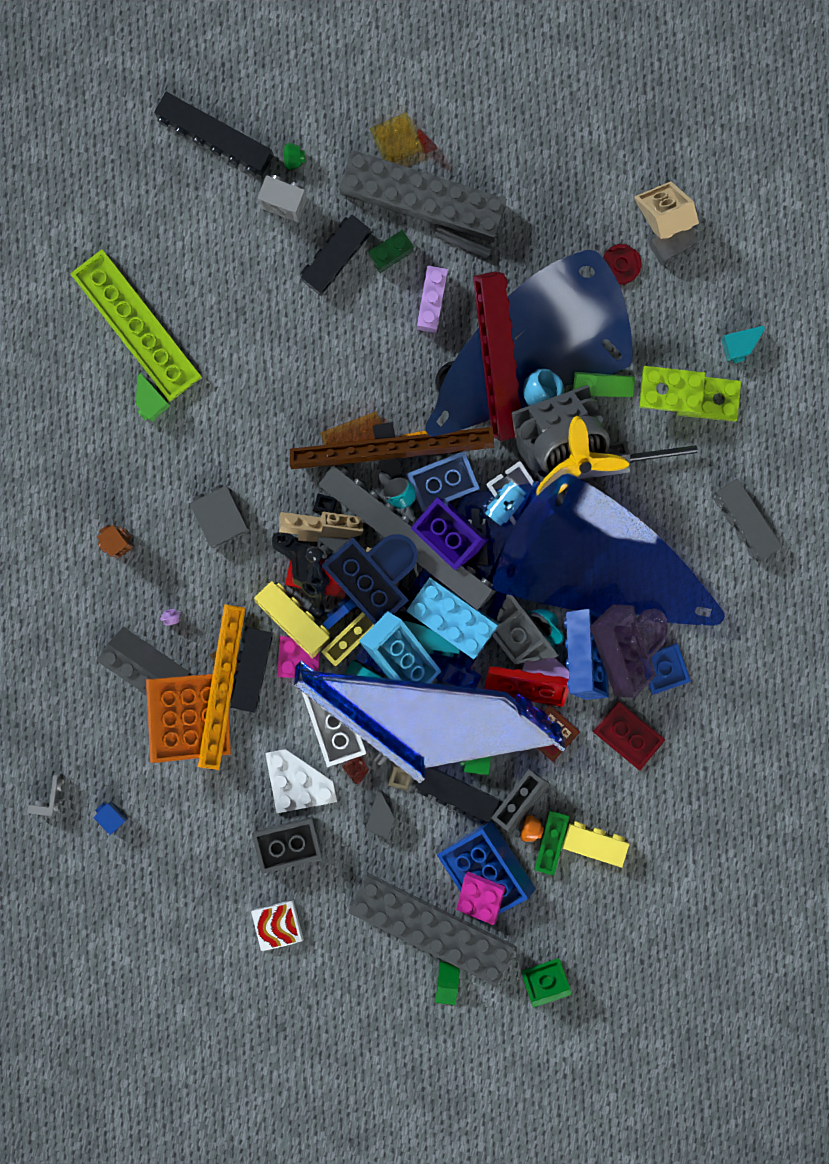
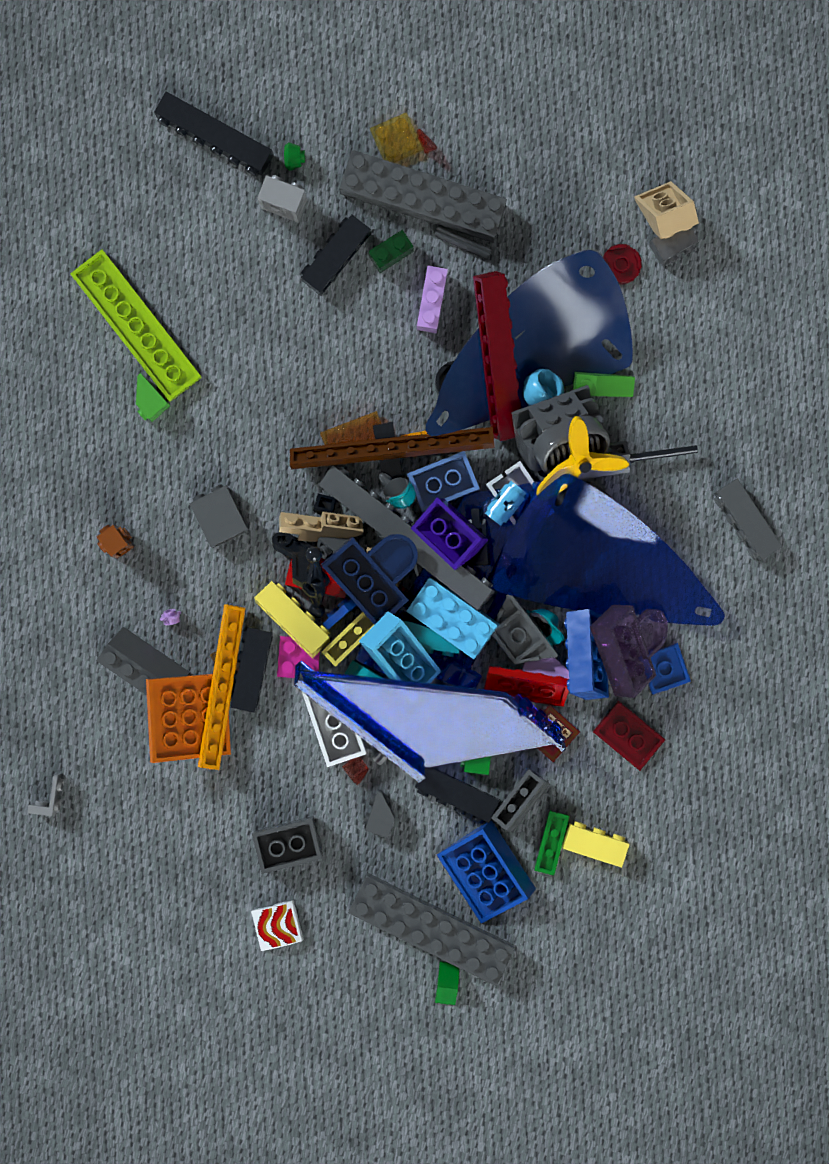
blue brick [93,801,128,835] -> none
white plate [265,749,337,813] -> none
dark tan tile [388,765,413,790] -> none
dark pink plate [456,872,506,925] -> none
orange cone [520,815,544,842] -> none
green bracket [521,958,572,1008] -> none
lime bracket [639,366,741,422] -> none
teal slope [721,325,765,364] -> none

